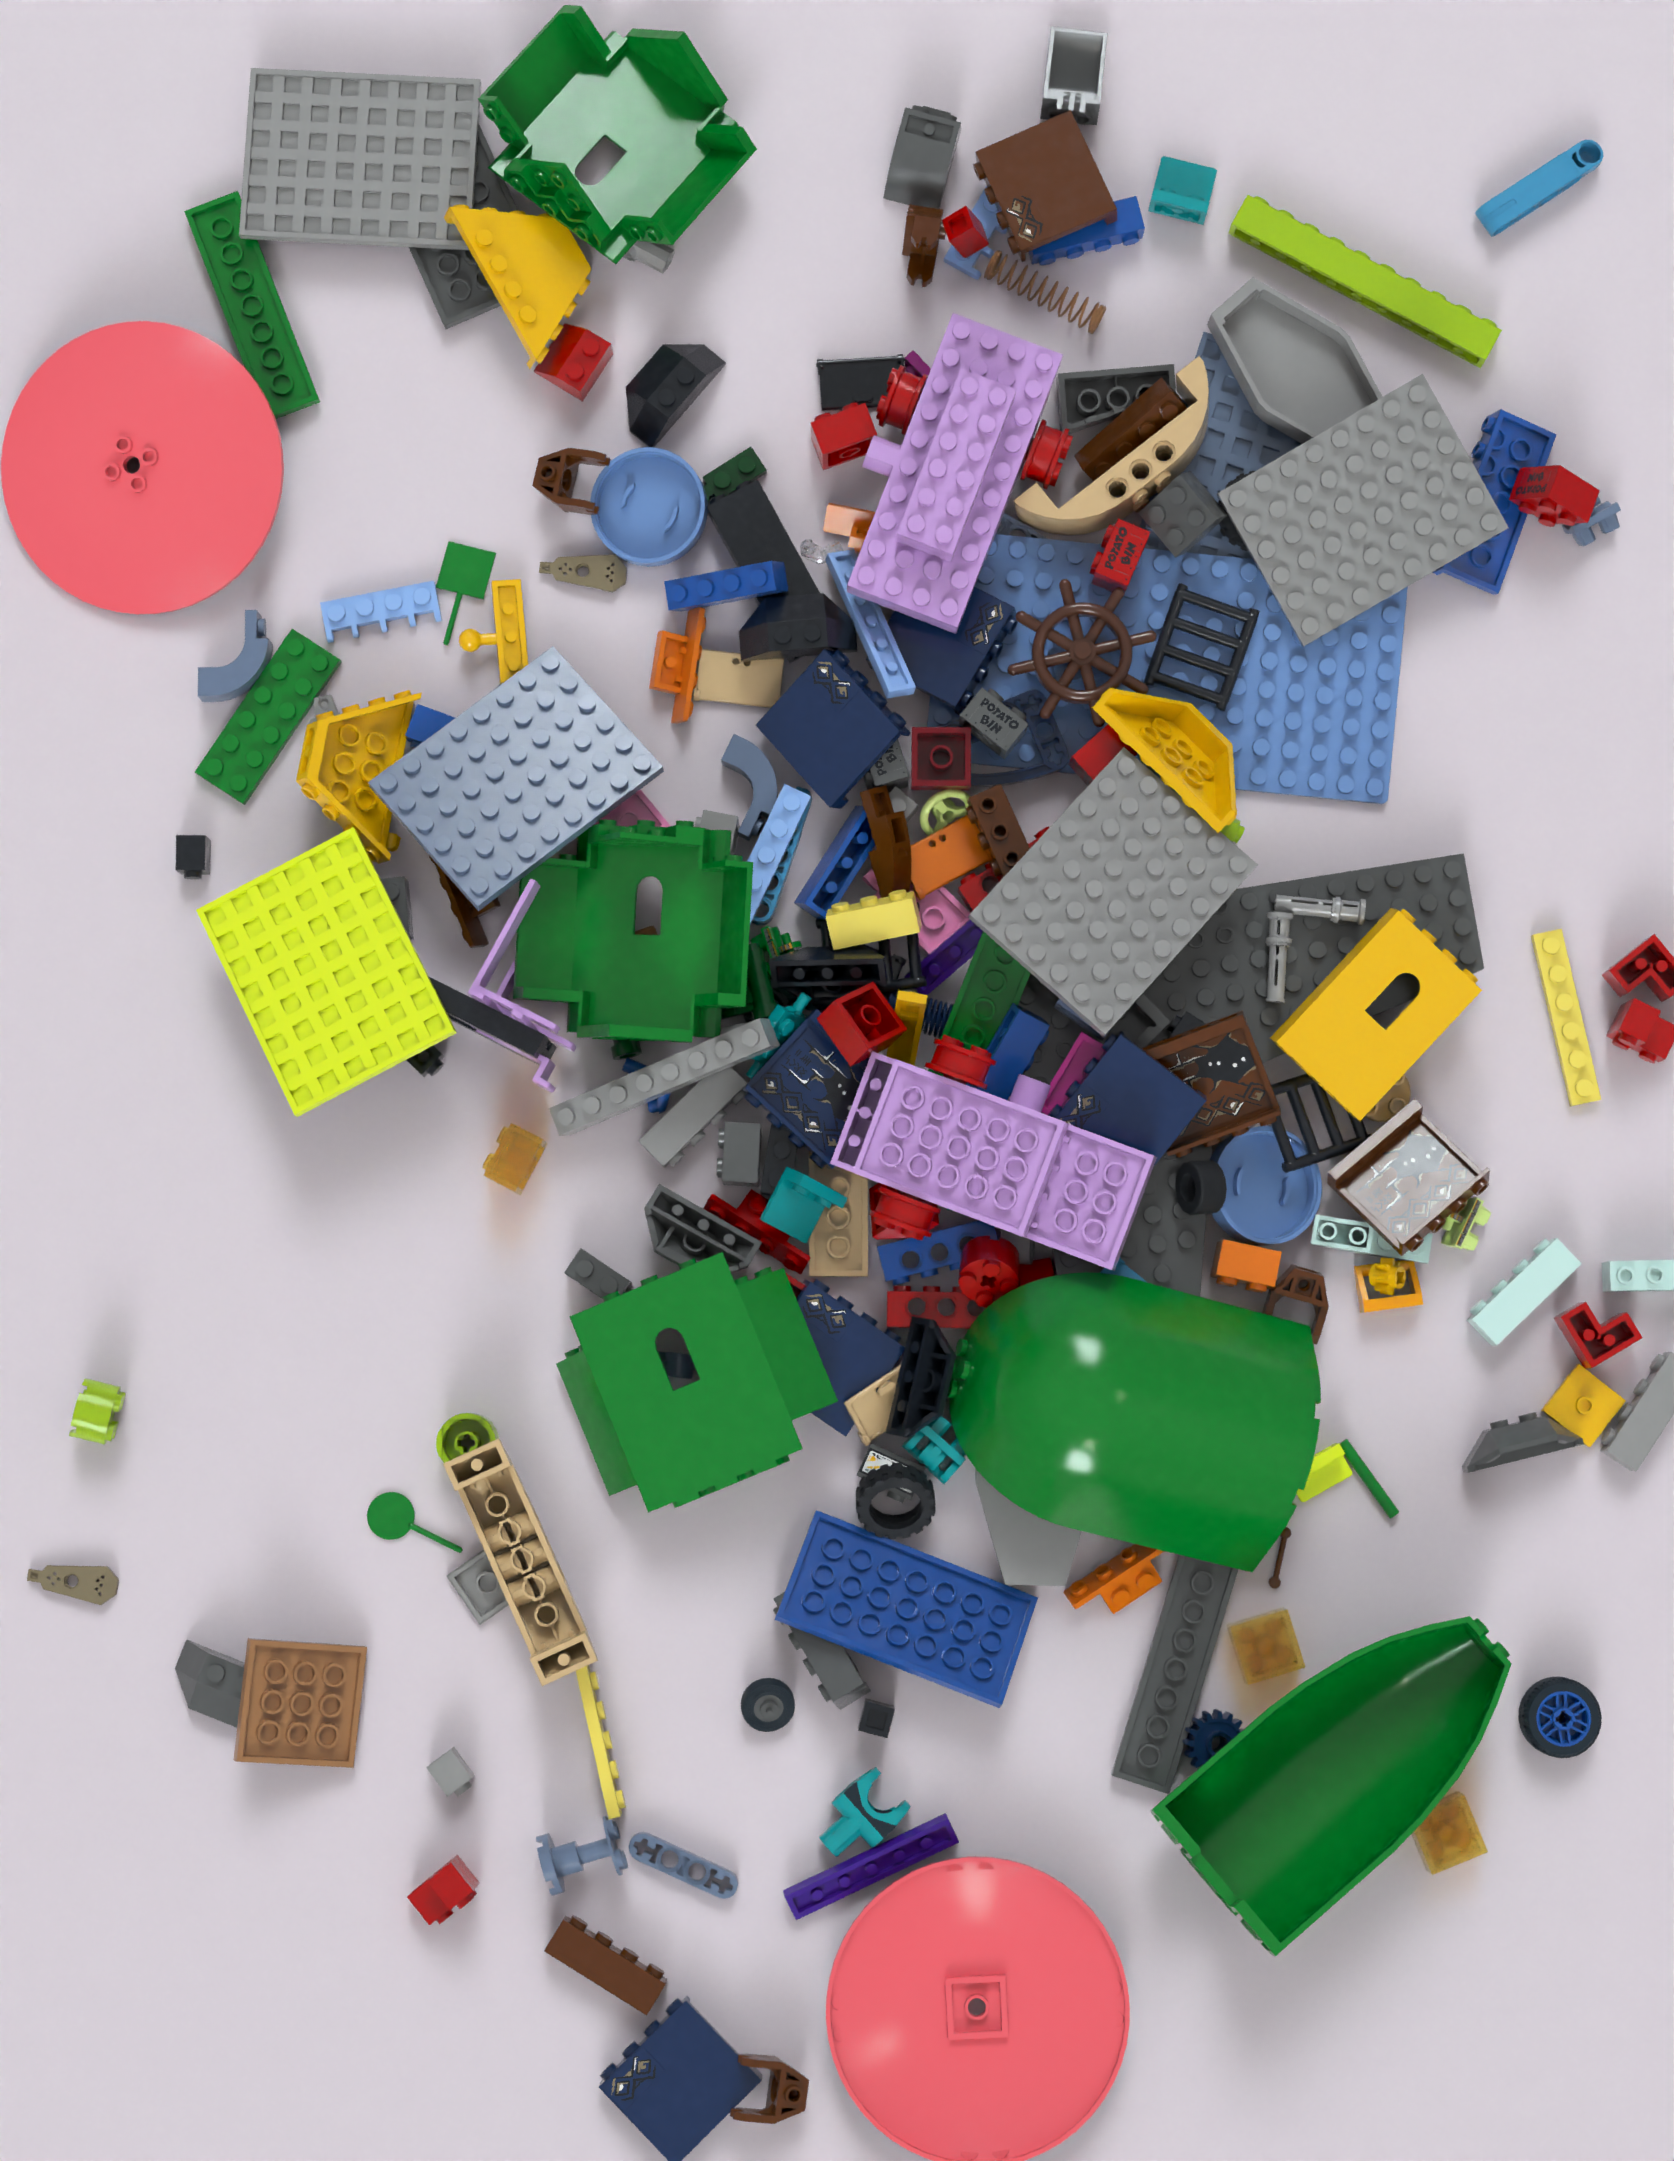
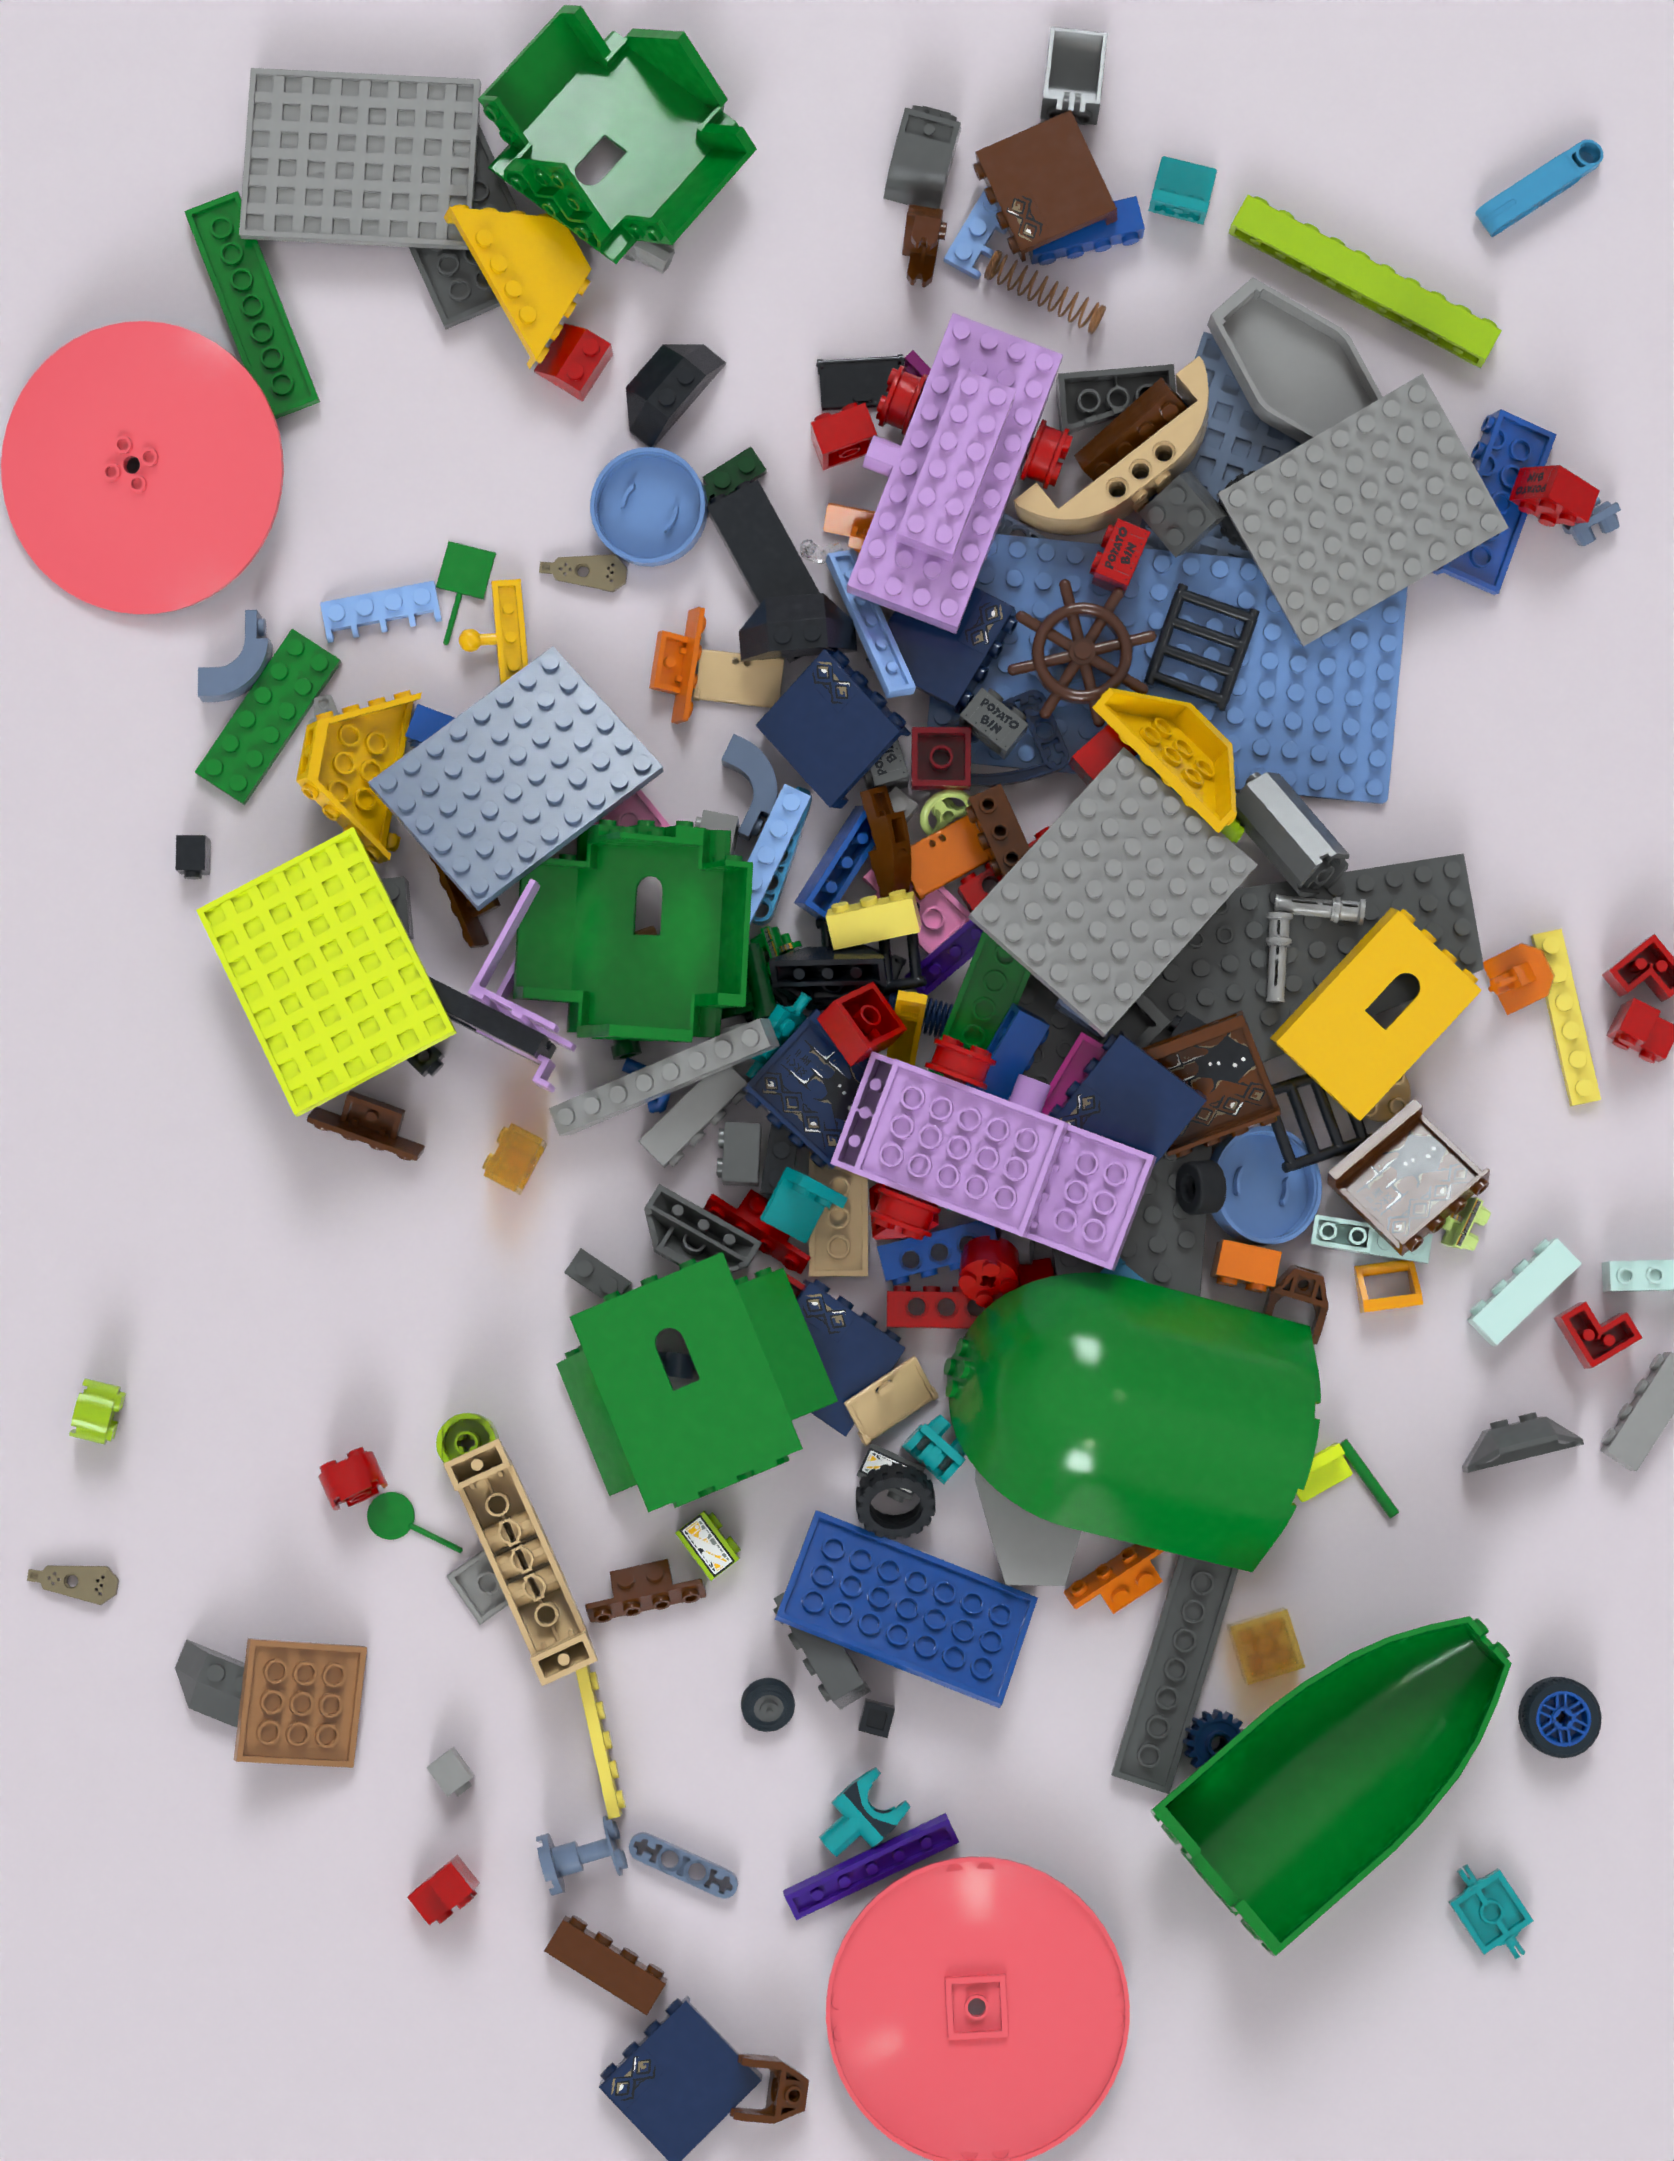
reddish brown piece [532,448,611,515] -> none
blue brick [664,561,788,612] -> none
black wedge [886,1316,956,1438] -> none
red panel [942,206,989,258] -> none
reddish brown hinge [1268,1527,1291,1589] -> none
yellow gear [1369,1257,1406,1295] -> none
clear yellow brick [1411,1791,1488,1875] -> none
yellow plate [1541,1364,1626,1447] -> none
none -> reddish brown bracket [307,1090,425,1161]
none -> red brick [318,1447,388,1511]
none -> reddish brown bracket [585,1559,706,1623]
none -> brick [675,1510,741,1581]
none -> dark grey brick [1236,772,1350,897]
none -> teal plate [1448,1864,1534,1959]
none -> orange piece [1483,943,1555,1015]

